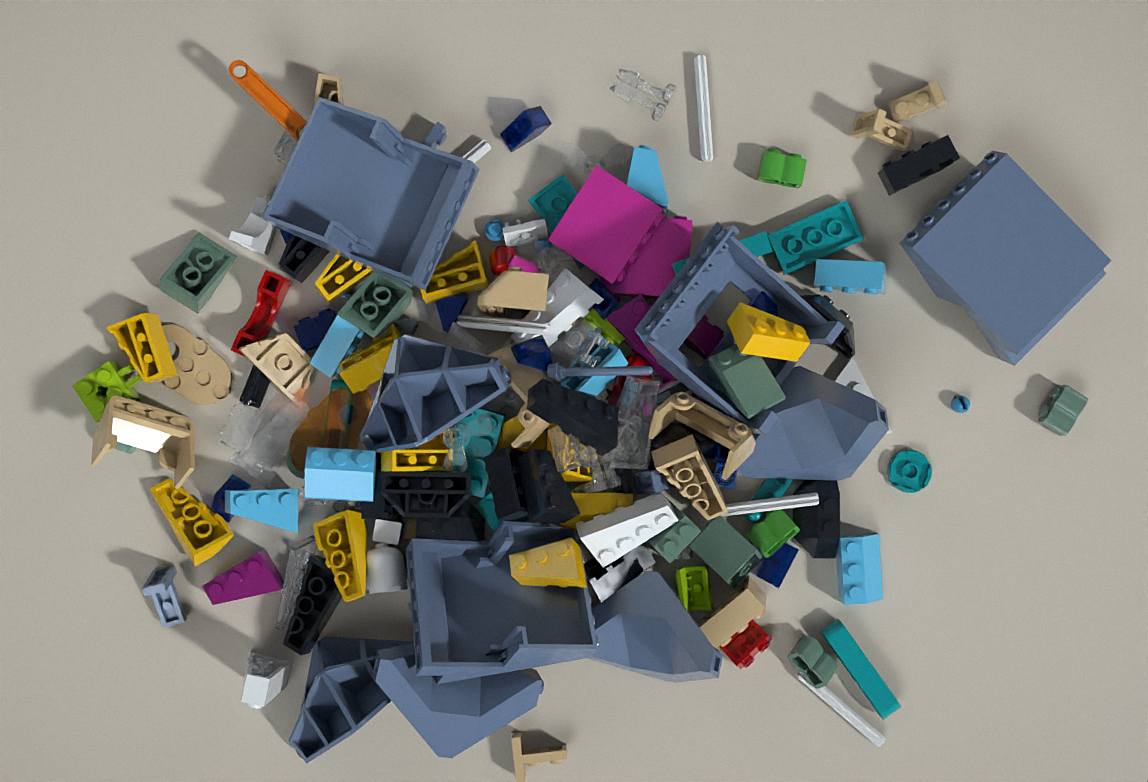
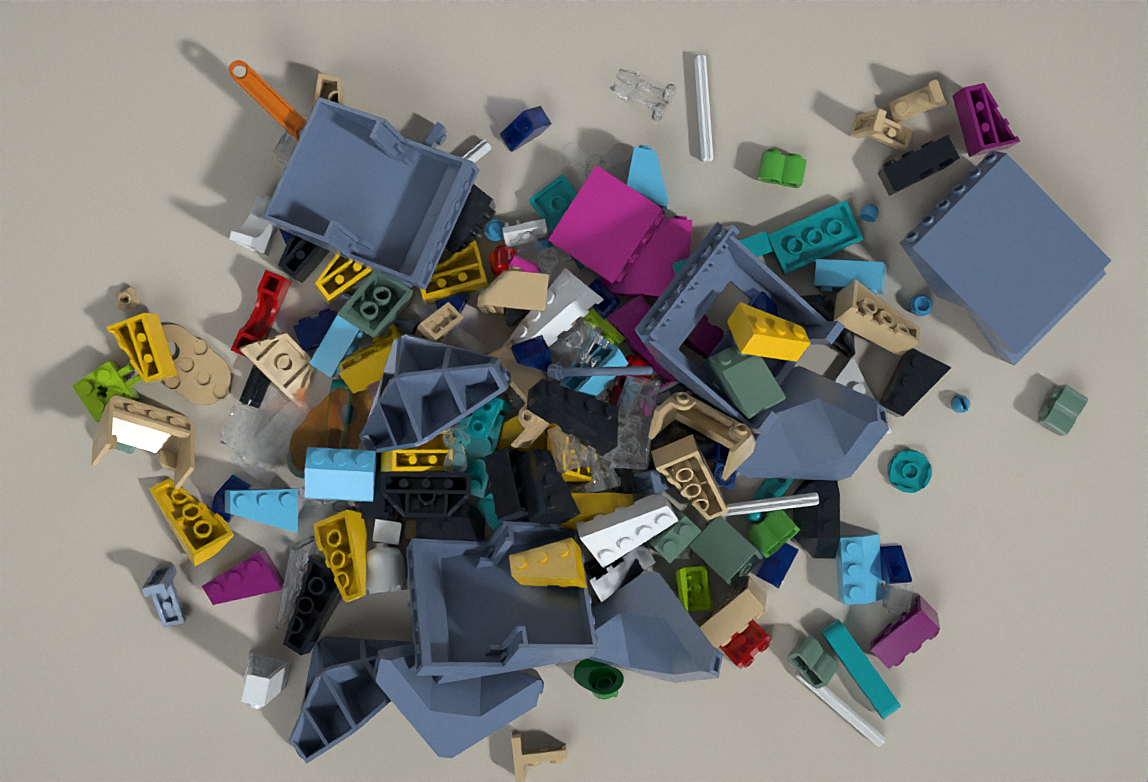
sand green slope [160,233,236,314] -> none
white axle [456,314,551,335] -> none
none -> tan plate [114,287,139,311]
none -> tan bracket [417,302,464,343]
none -> black wedge [444,184,496,255]
none -> teal bracket [466,397,511,441]
none -> green piece [574,659,624,700]
none -> tan wedge [833,279,920,356]
none -> dark azure hinge [859,204,878,222]
none -> magenta wedge [870,594,940,669]
none -> black wedge [879,348,952,417]
none -> clear blue slope [880,545,912,584]
none -> clear brick [882,580,913,615]
none -> dark azure plate [910,295,932,316]
none -> magenta wedge [952,83,1021,157]

